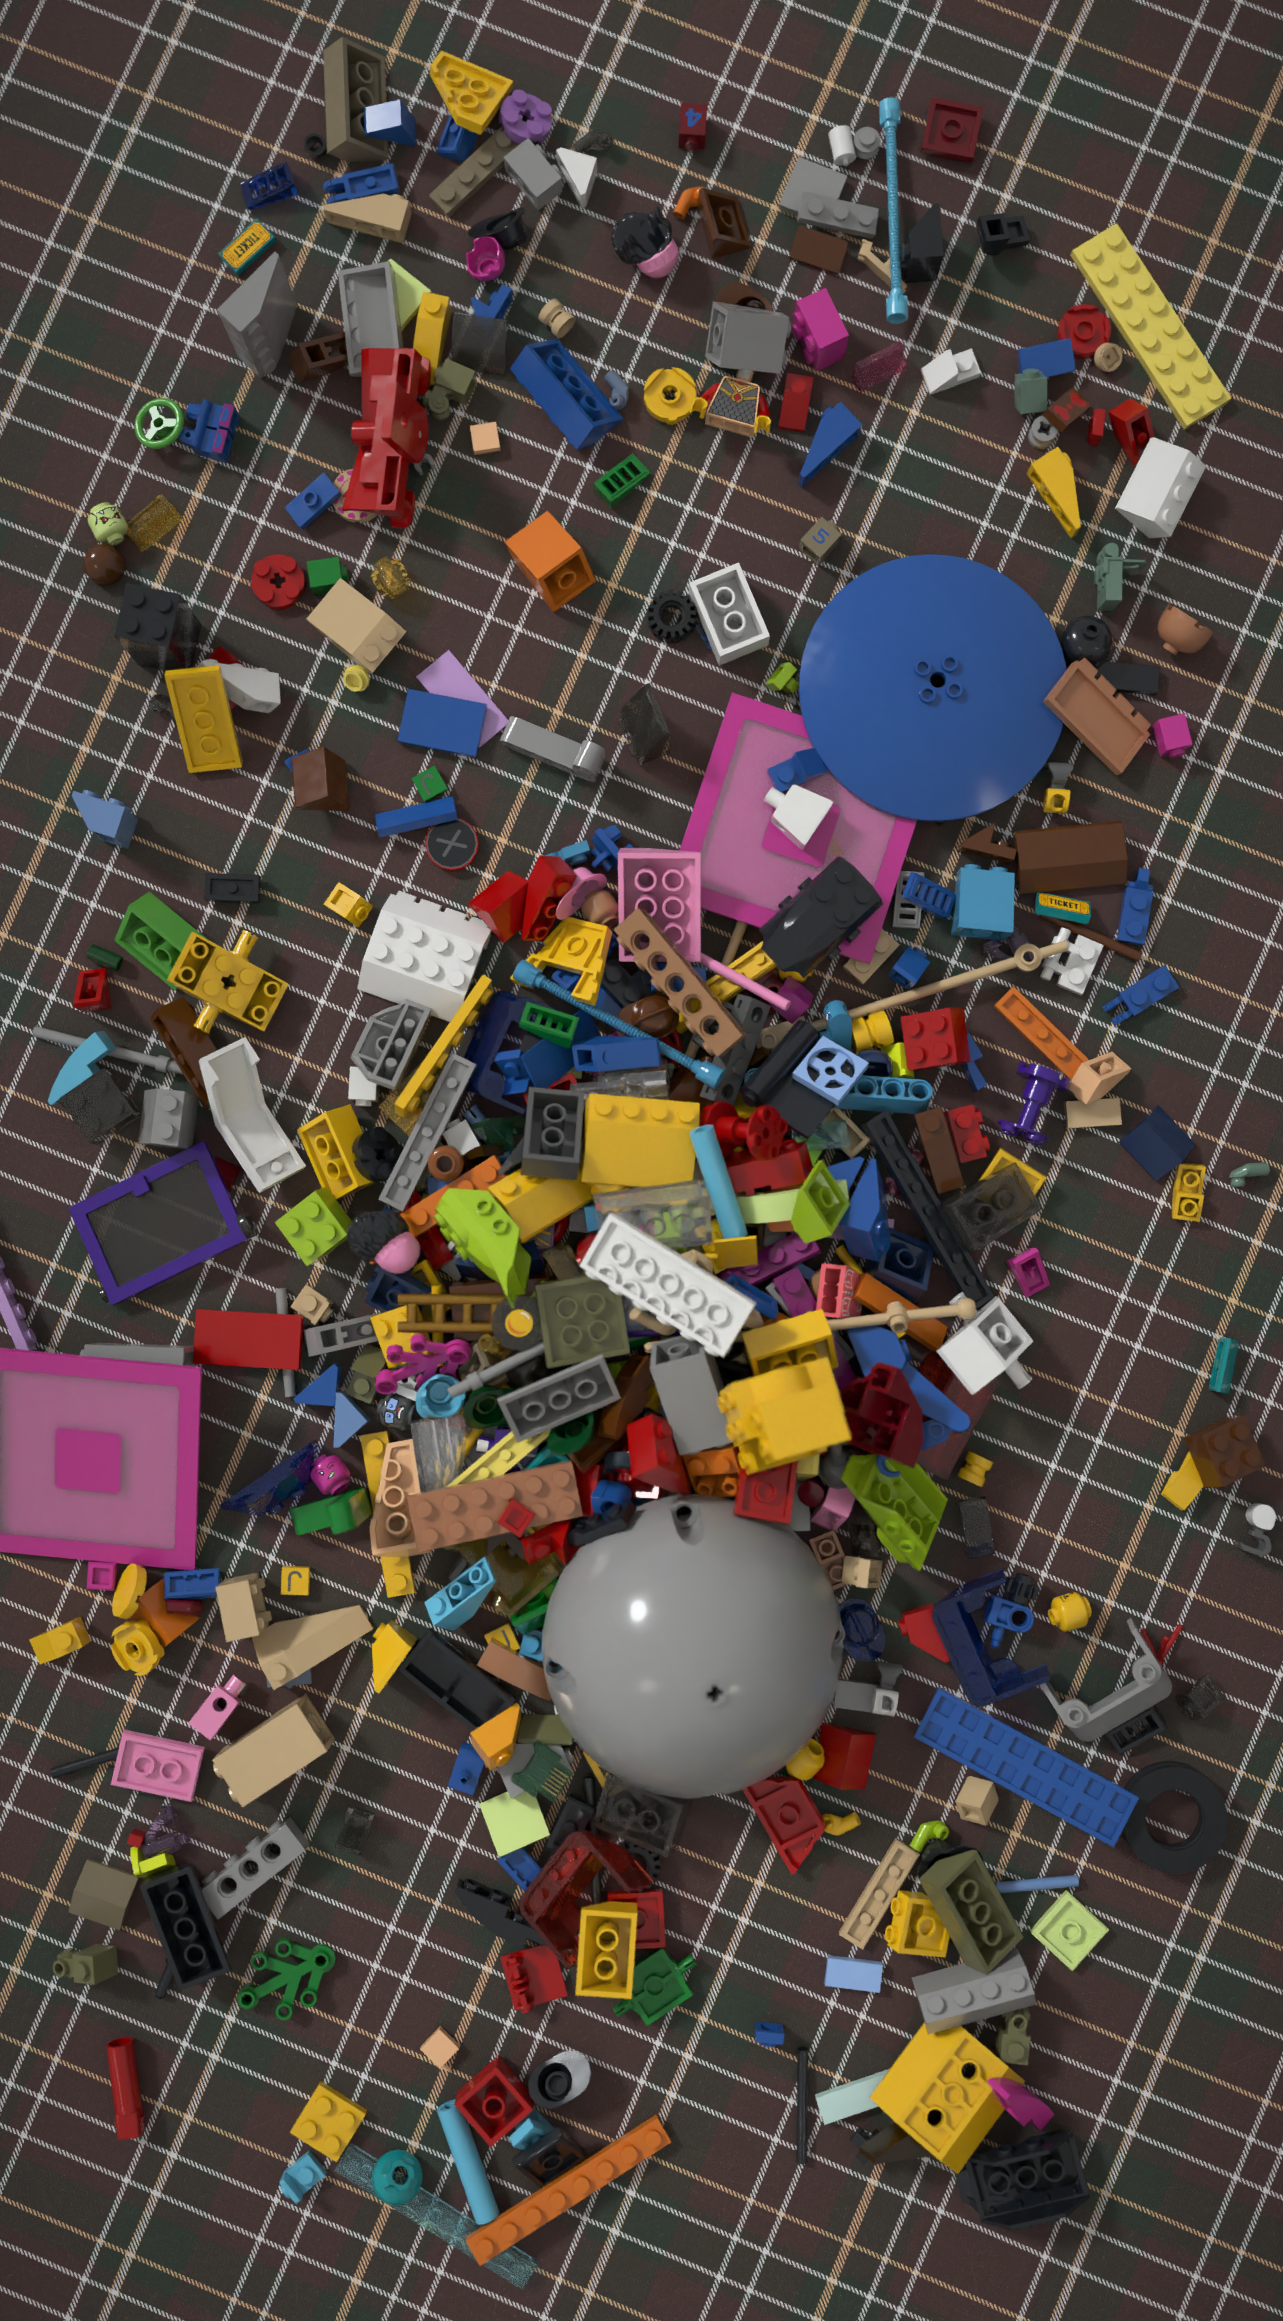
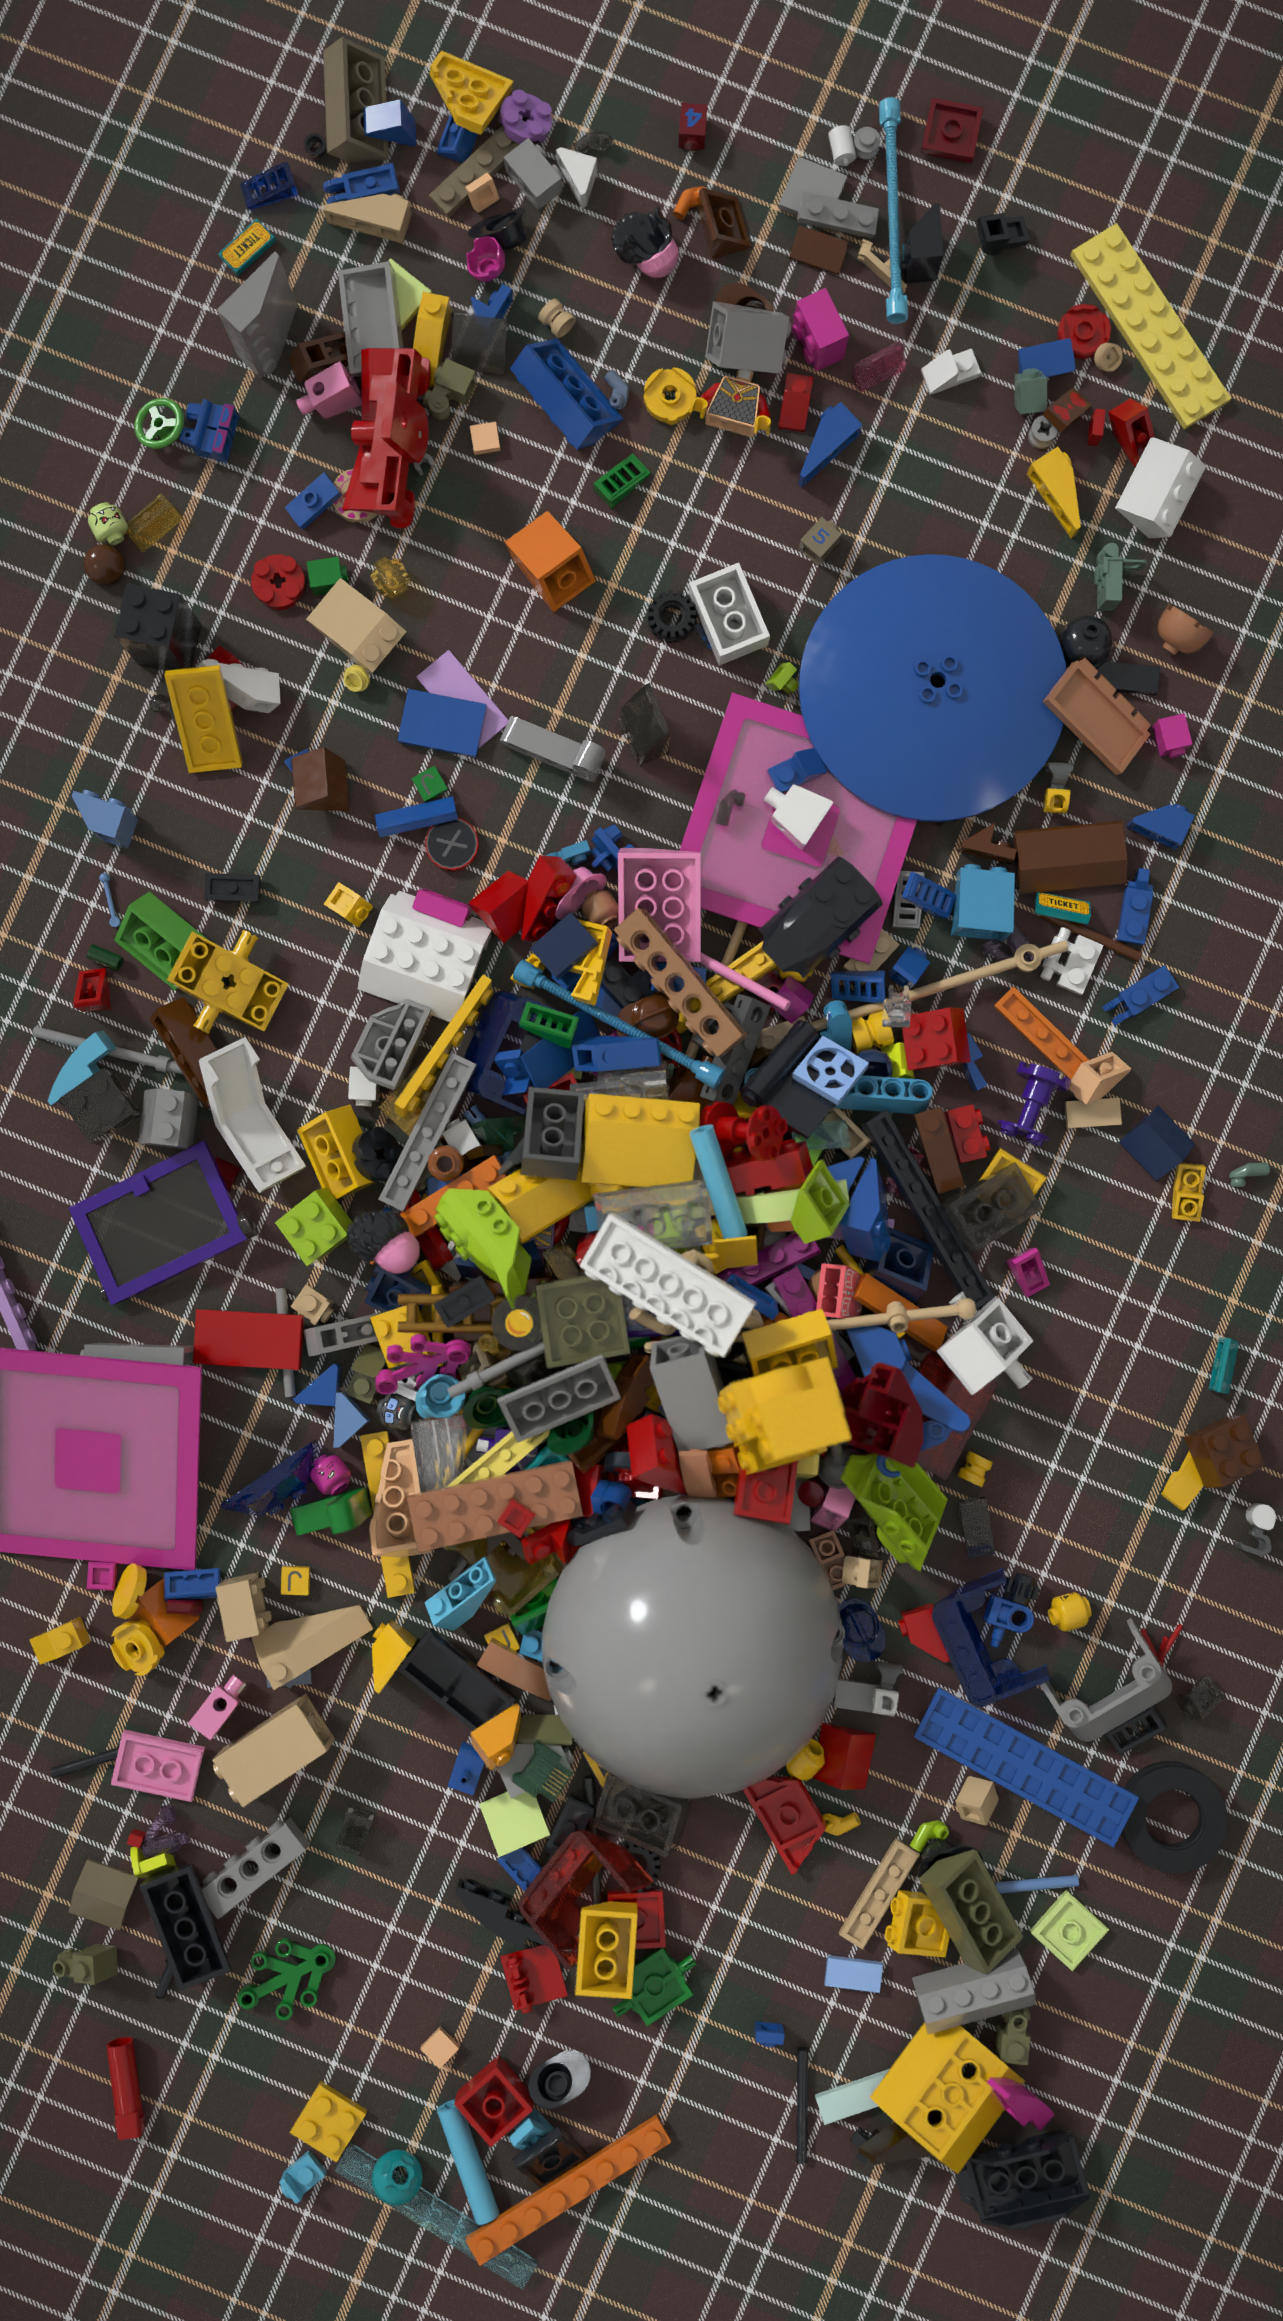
none -> medium blue hinge [99,873,121,928]
none -> bright pink torso [296,361,362,418]
none -> dark pink slope [412,888,473,927]
none -> black plate [433,1275,496,1328]
none -> light nougat plate [465,173,500,213]
none -> dark blue slope [530,912,598,980]
none -> nougat slope [679,1449,717,1498]
none -> clear smoke arm [715,789,746,826]
none -> blue slope [831,971,886,1003]
none -> clear plate [882,985,912,1028]
none -> blue slope [1126,804,1195,850]

